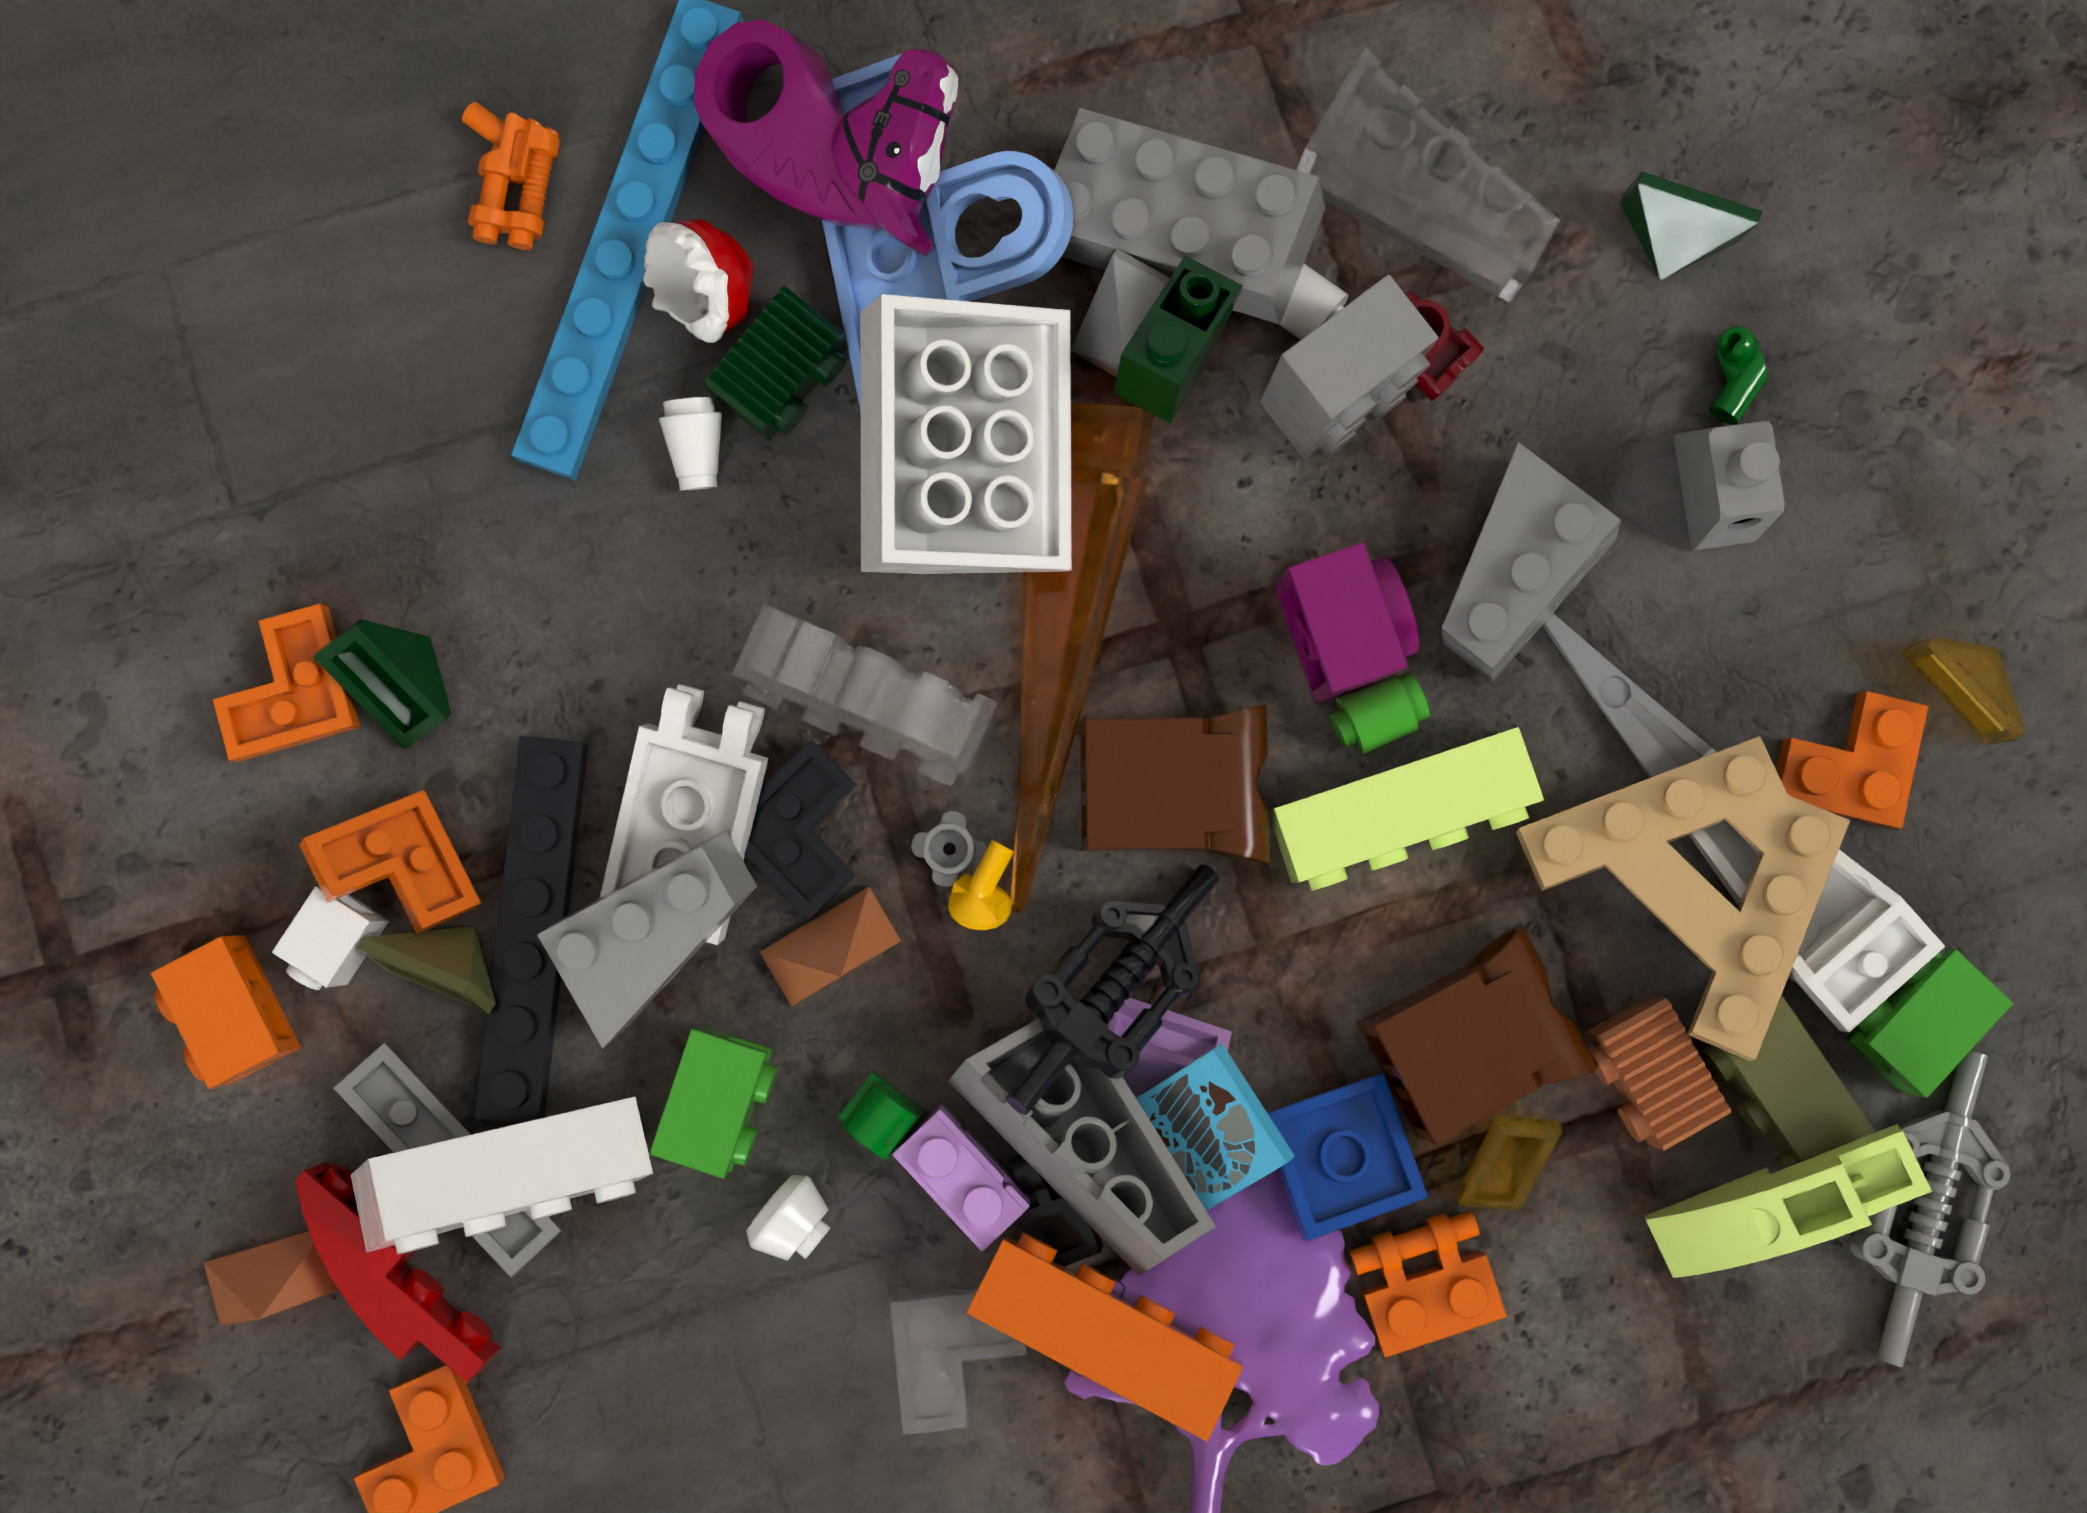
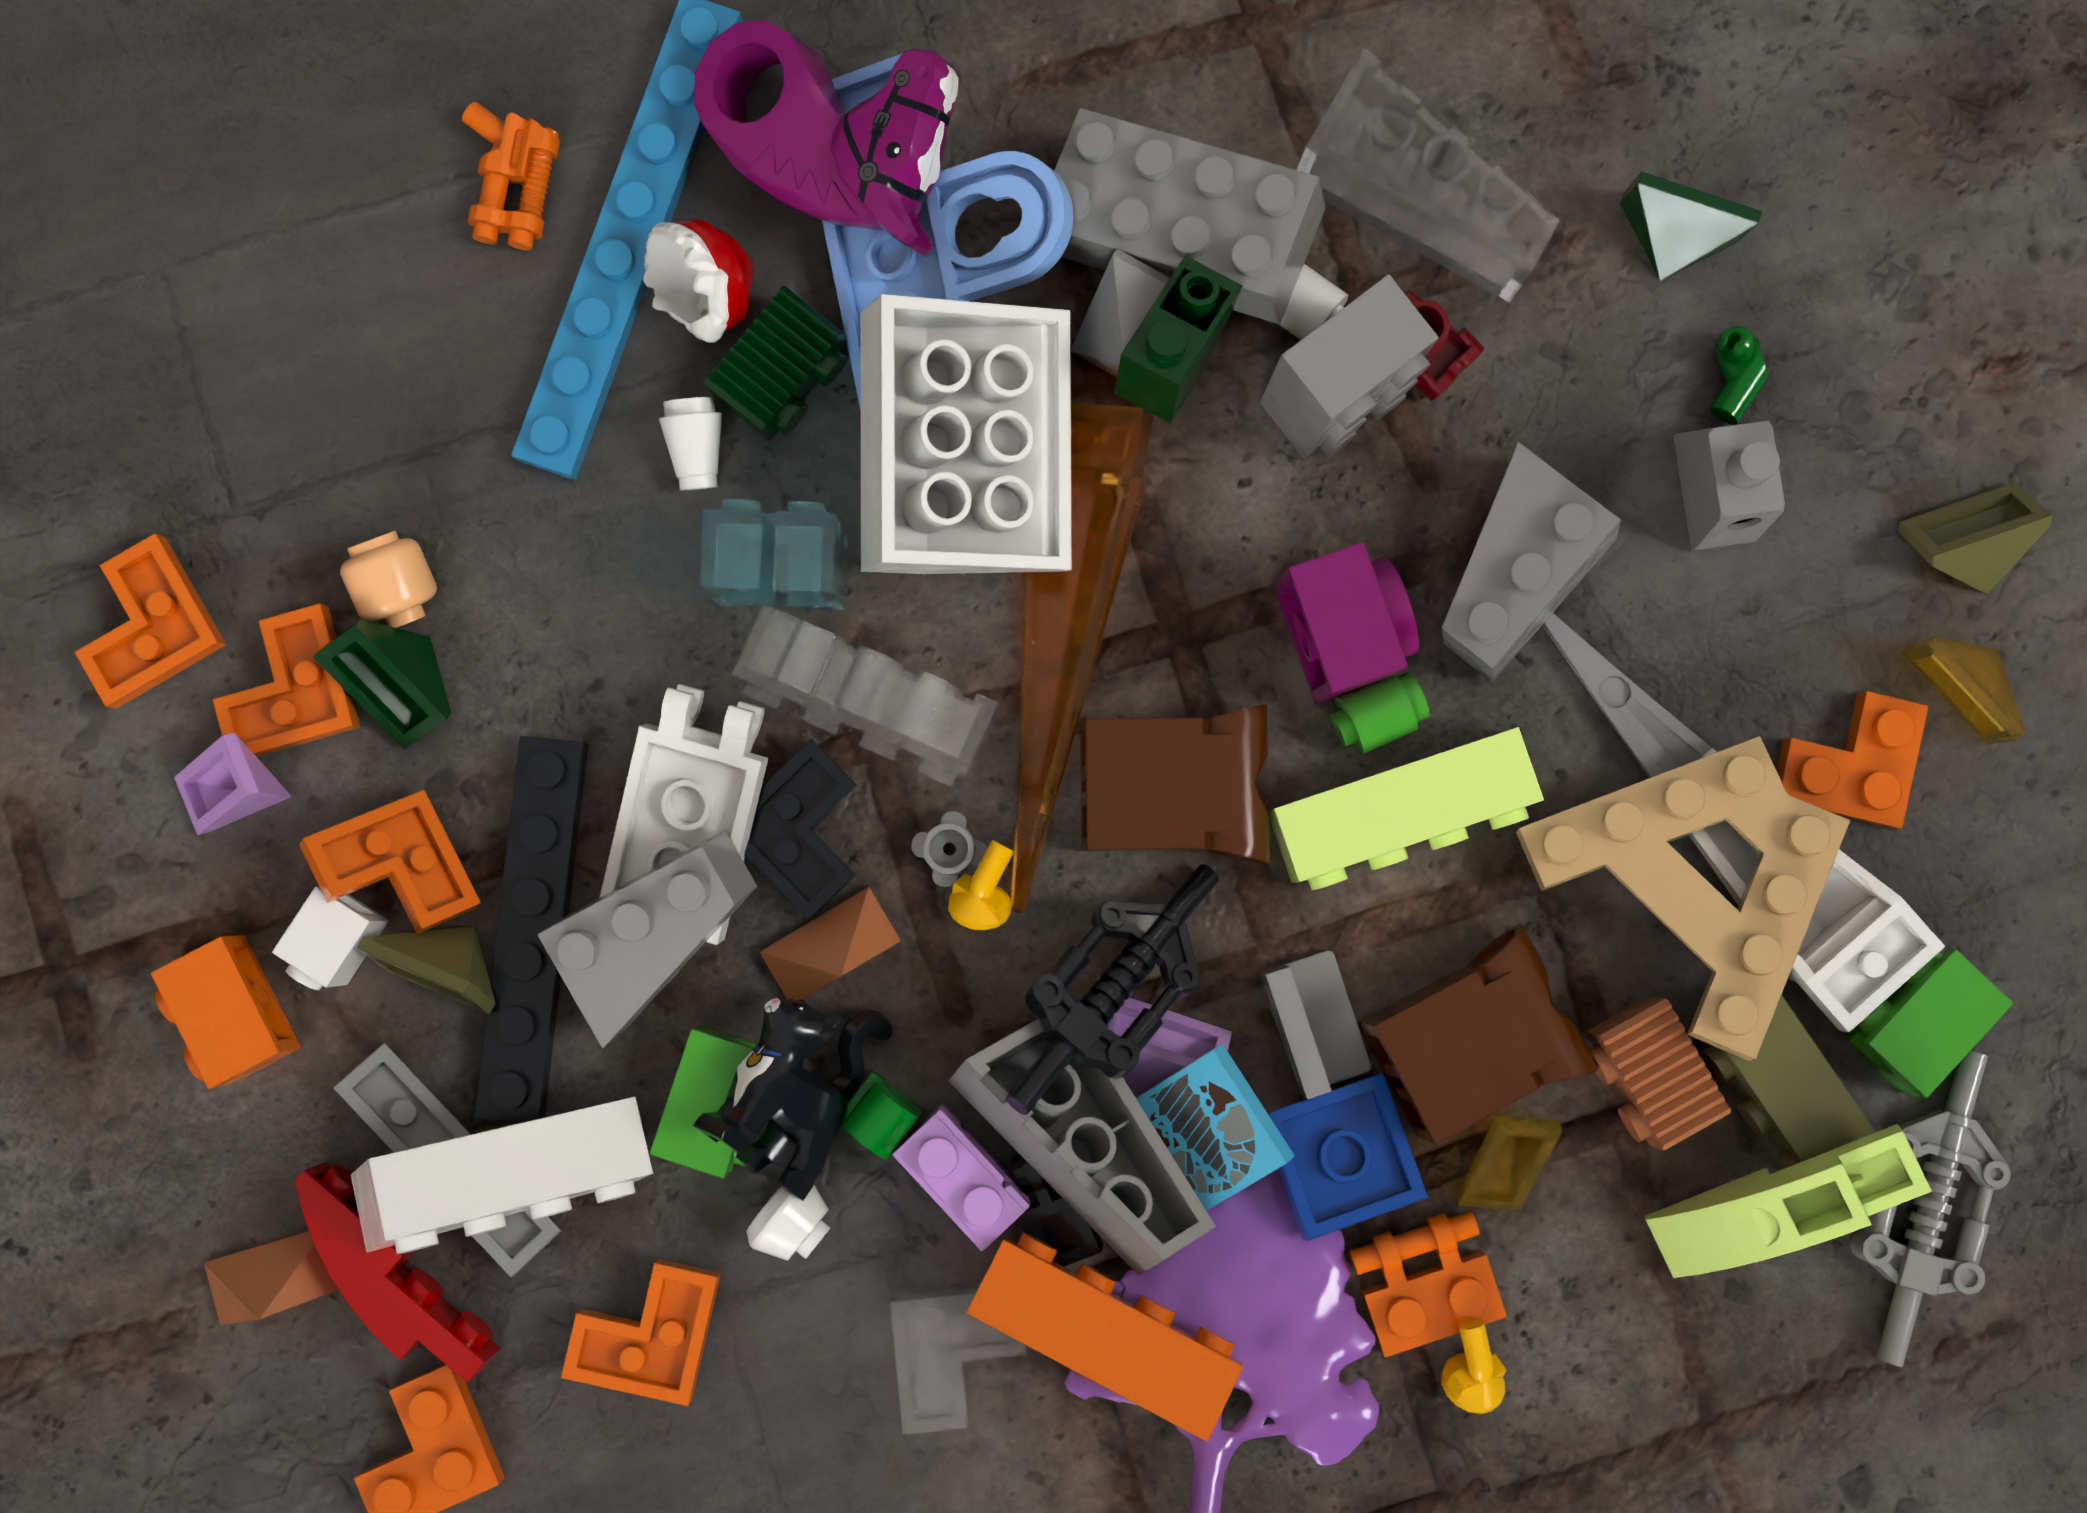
none -> orange plate [75,533,227,709]
none -> lavender slope [174,732,292,835]
none -> light nougat head [340,530,437,628]
none -> orange plate [561,1259,721,1406]
none -> black animal [693,998,893,1201]
none -> clear light blue piece [700,499,848,610]
none -> light grey panel [1259,950,1371,1100]
none -> yellow plate [1441,1319,1507,1414]
none -> olive slope [1898,482,2052,594]

